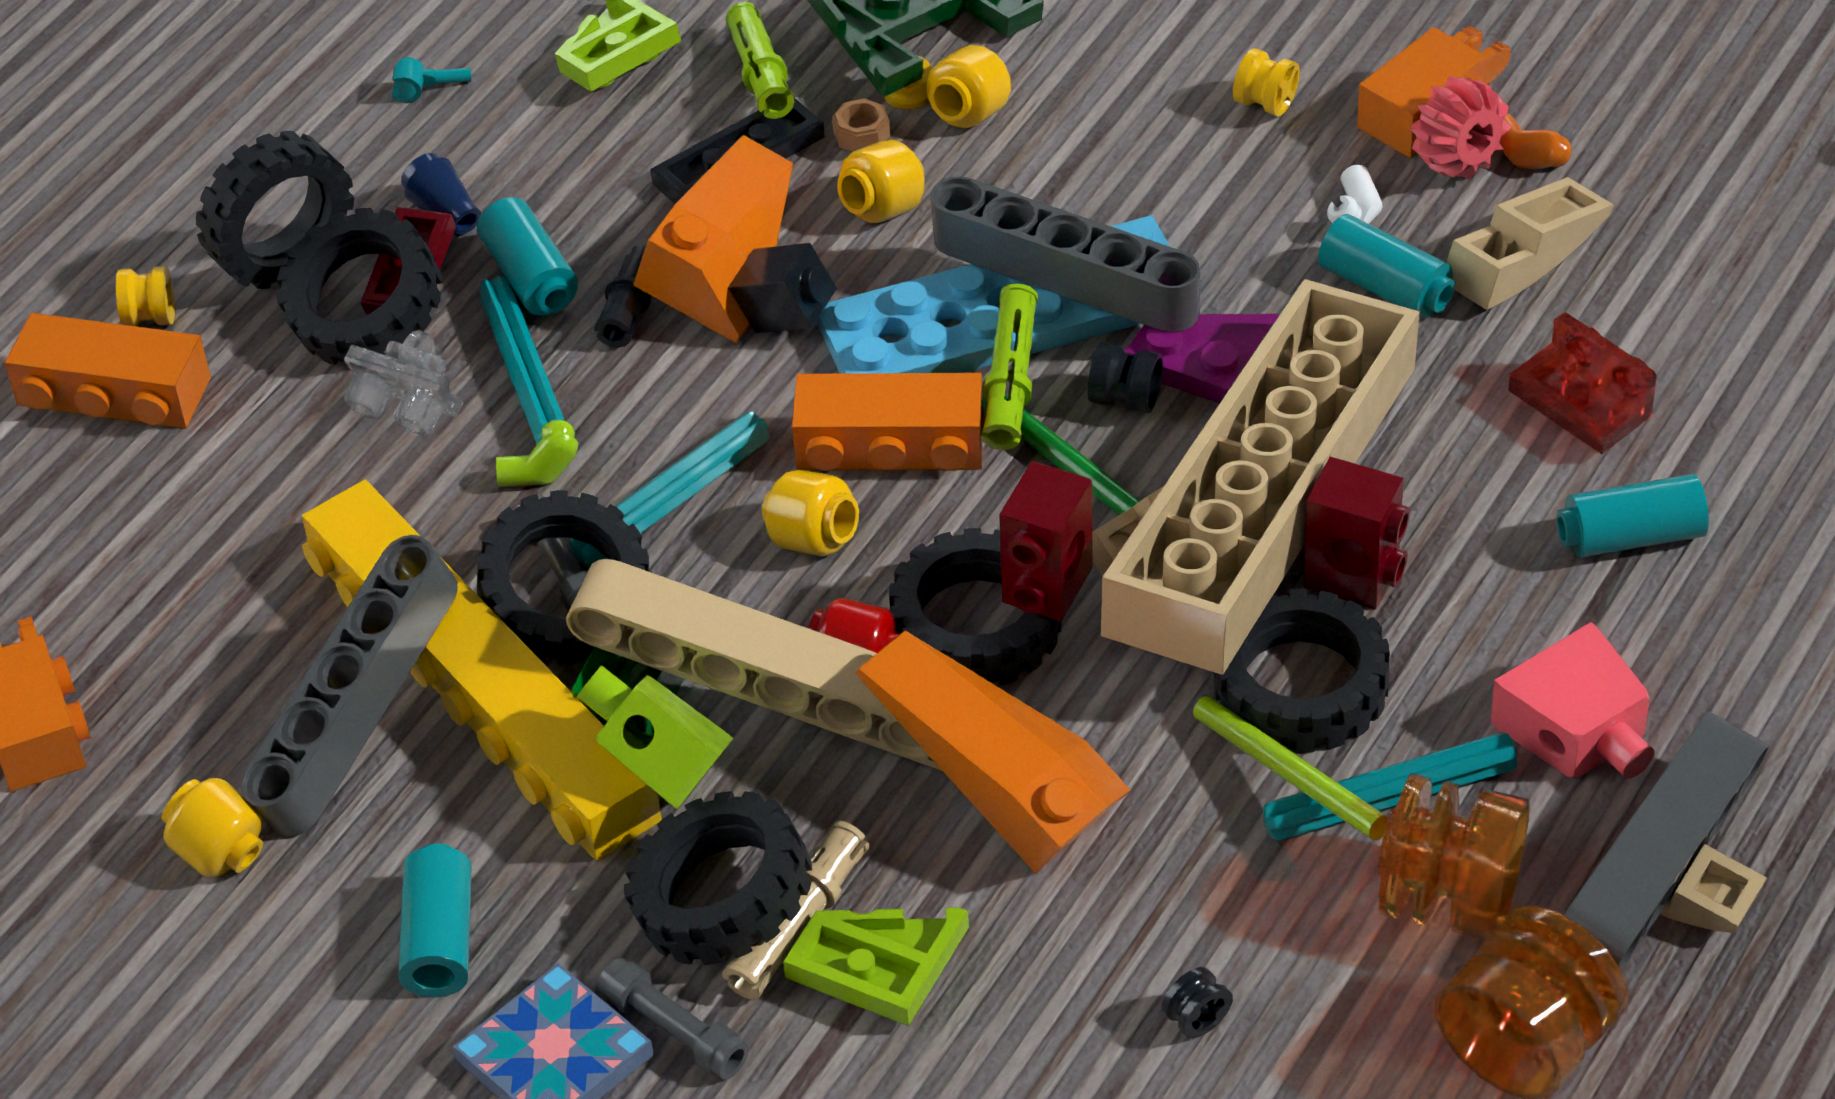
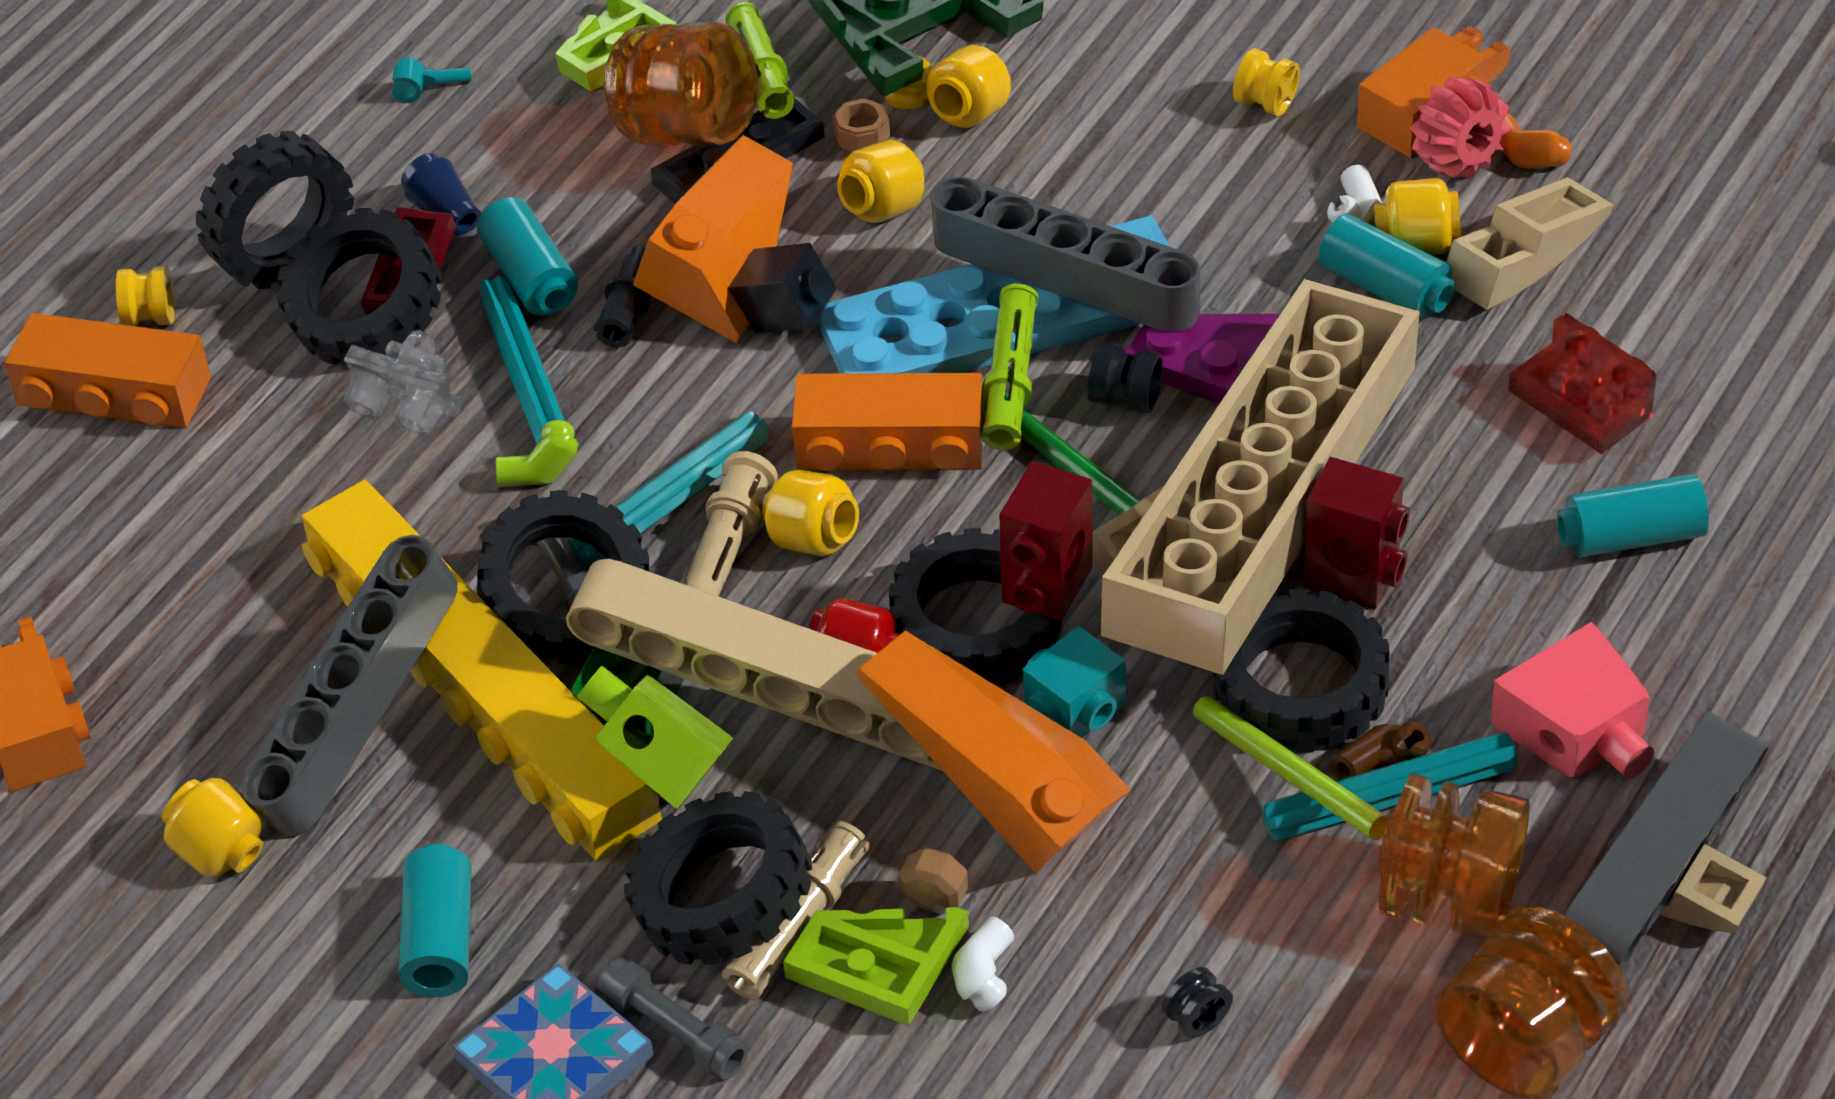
none -> clear orange wheel [604,22,758,146]
none -> tan pin [683,451,778,597]
none -> medium nougat tile [898,848,969,914]
none -> white arm [951,916,1014,1012]
none -> teal brick [1022,626,1126,738]
none -> reddish brown arm [1330,722,1432,781]
none -> yellow head [1374,178,1461,255]

